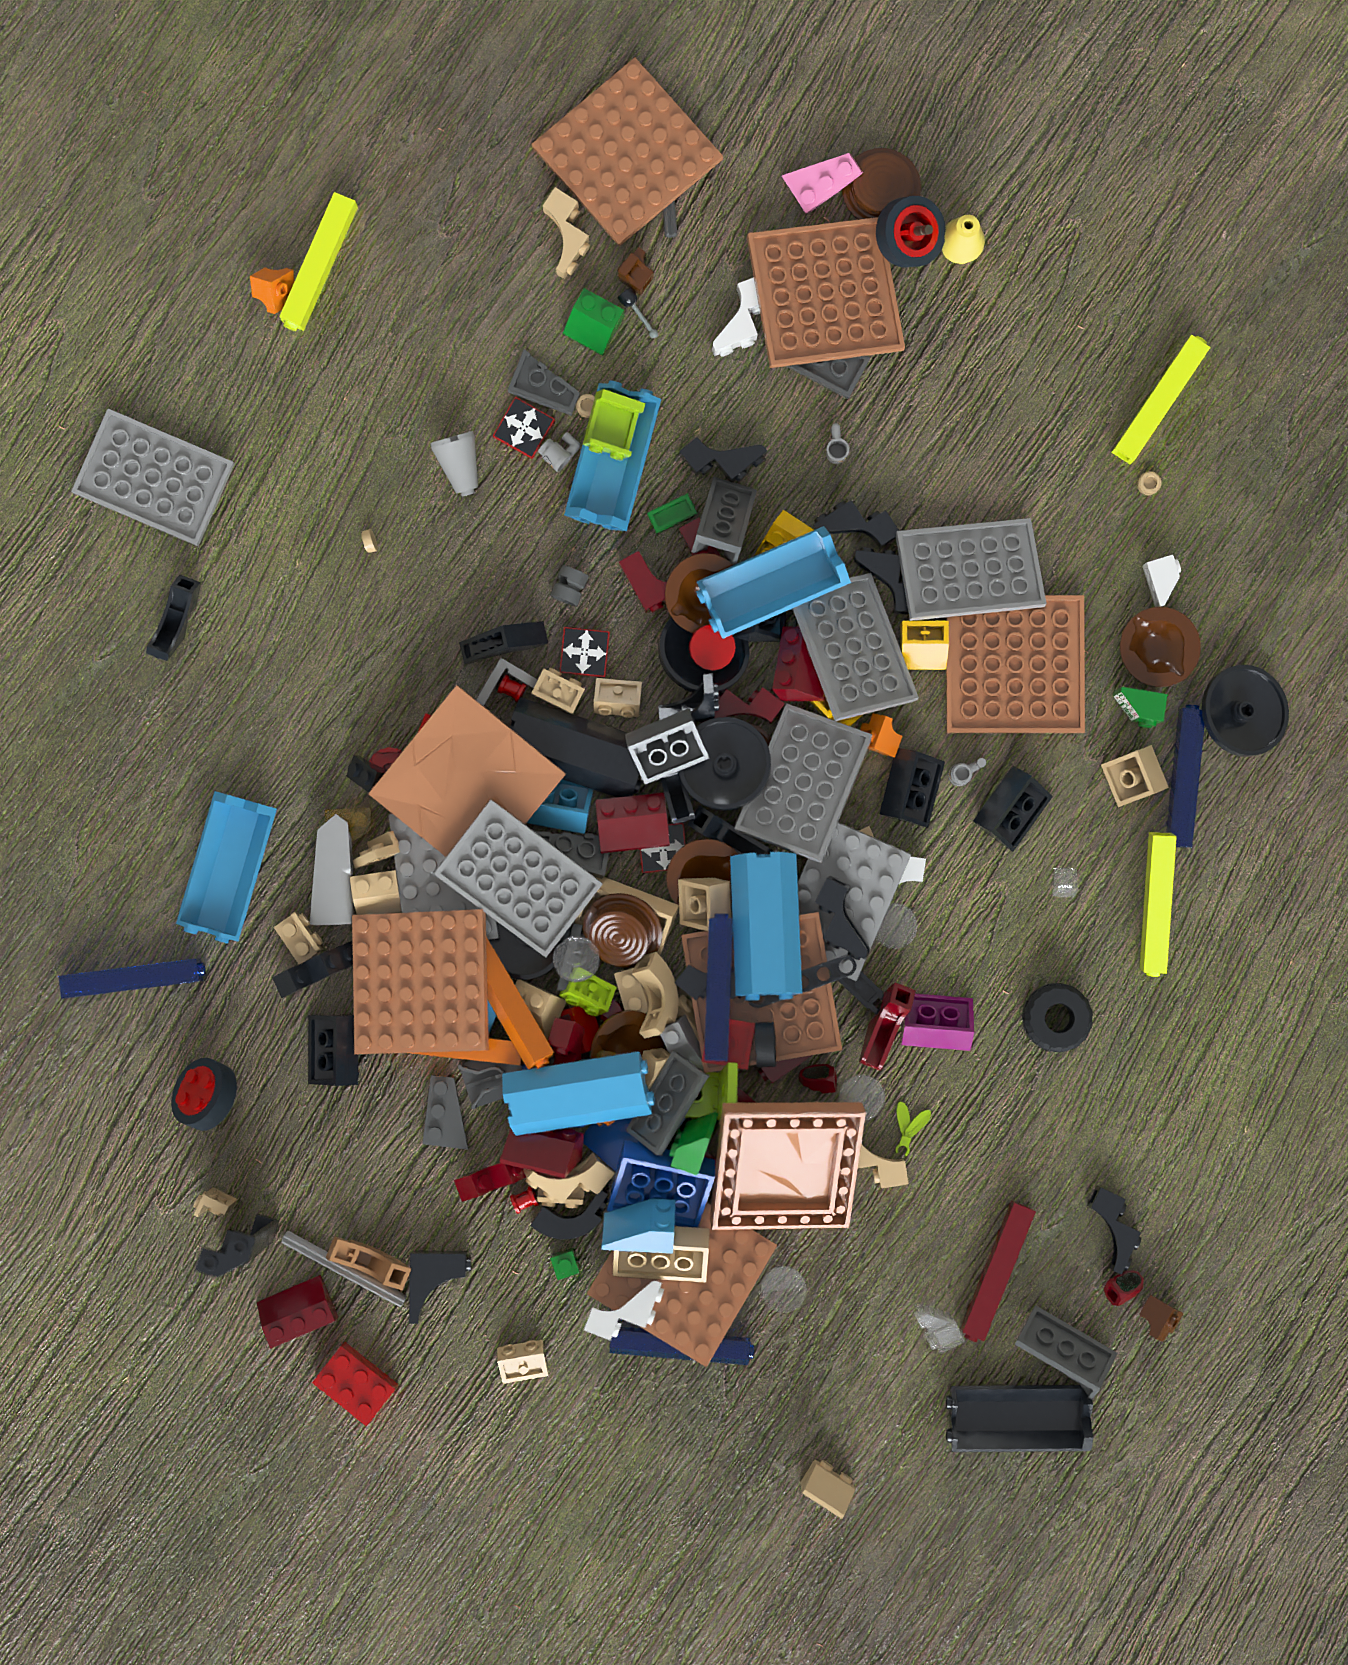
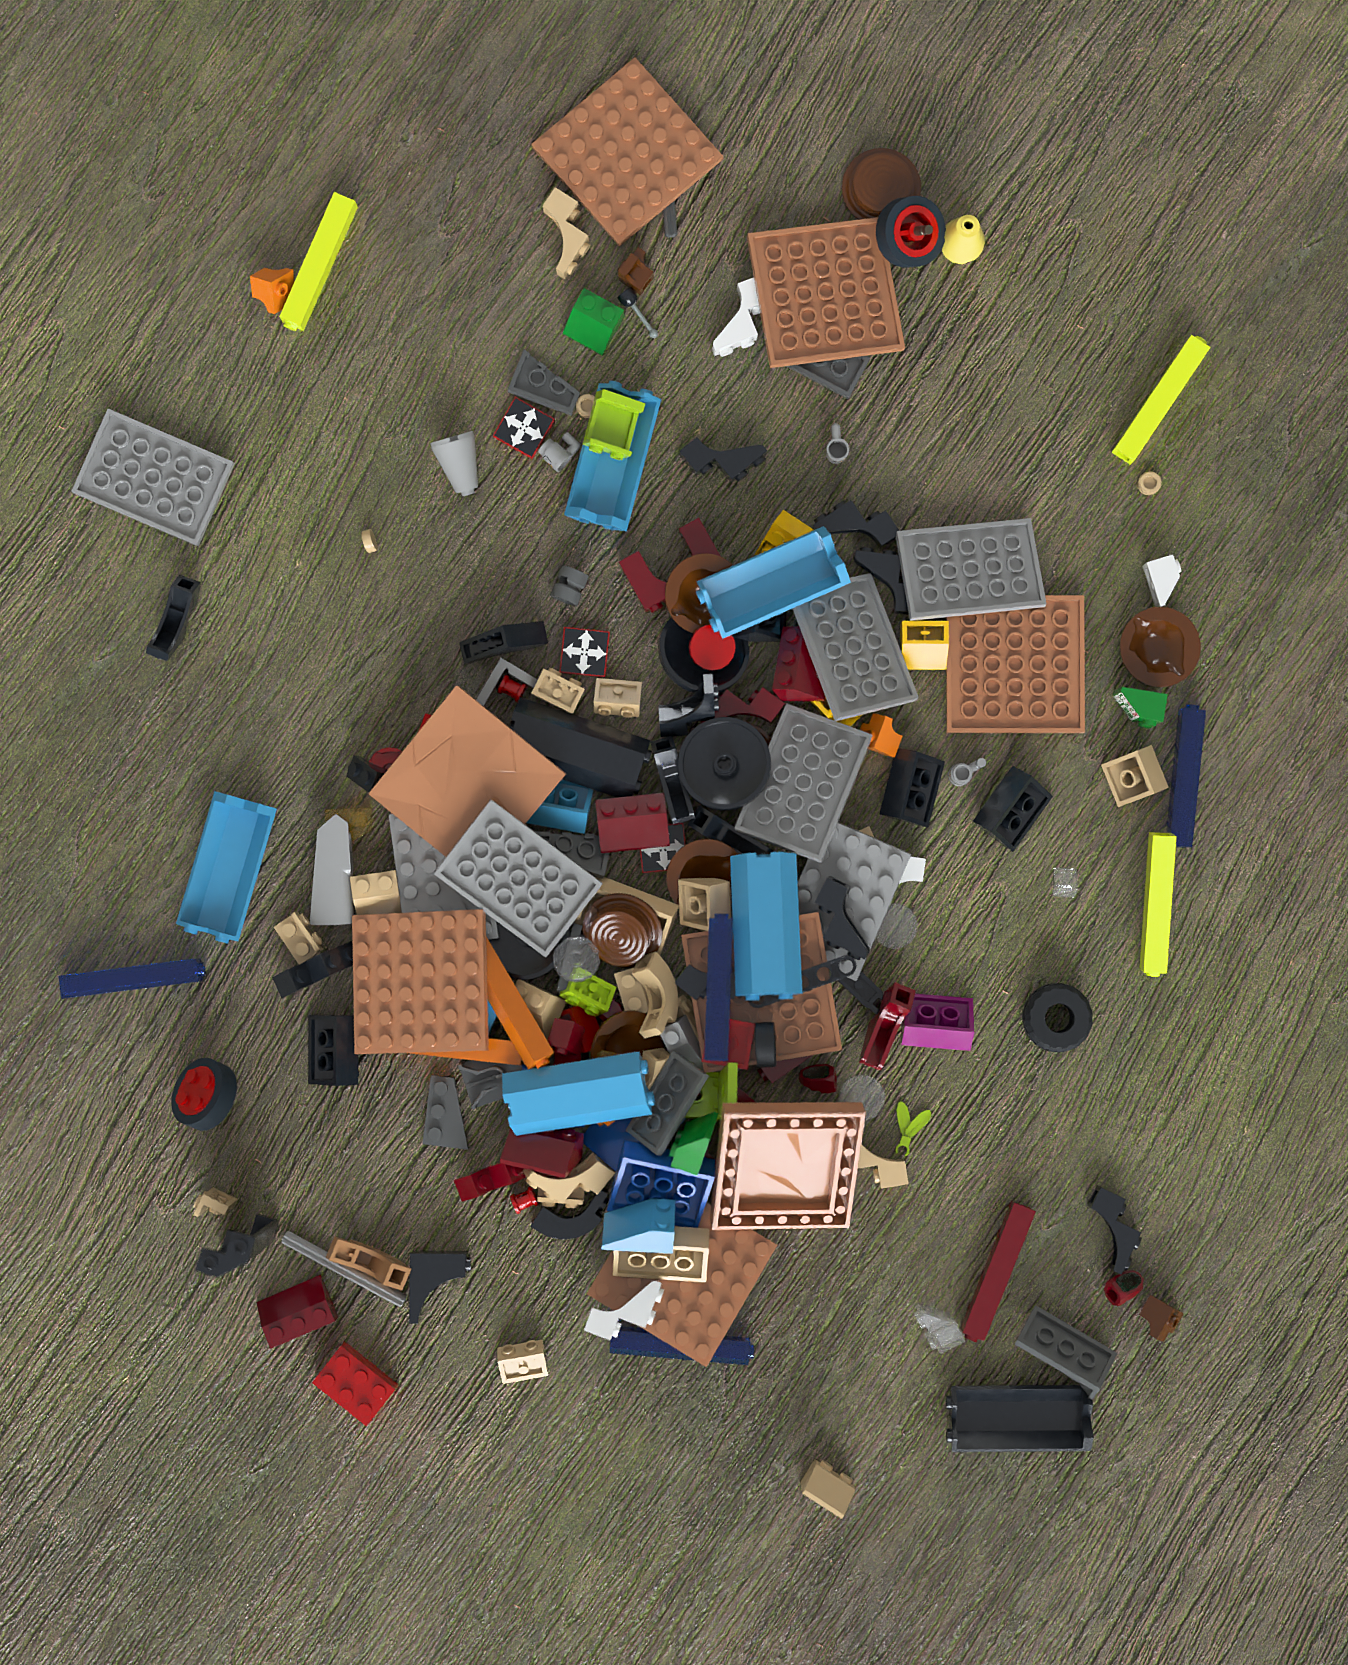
tan bracket [352,831,400,869] -> none
green brick [550,1247,581,1280] -> none
dark grey slope [625,708,709,784] -> none
green tile [647,493,698,534] -> none
dark grey plate [691,477,757,565] -> none
clear tile [761,1266,807,1313] -> none
bright pink wing [782,153,863,214] -> none
black dish [1201,665,1289,757] -> none

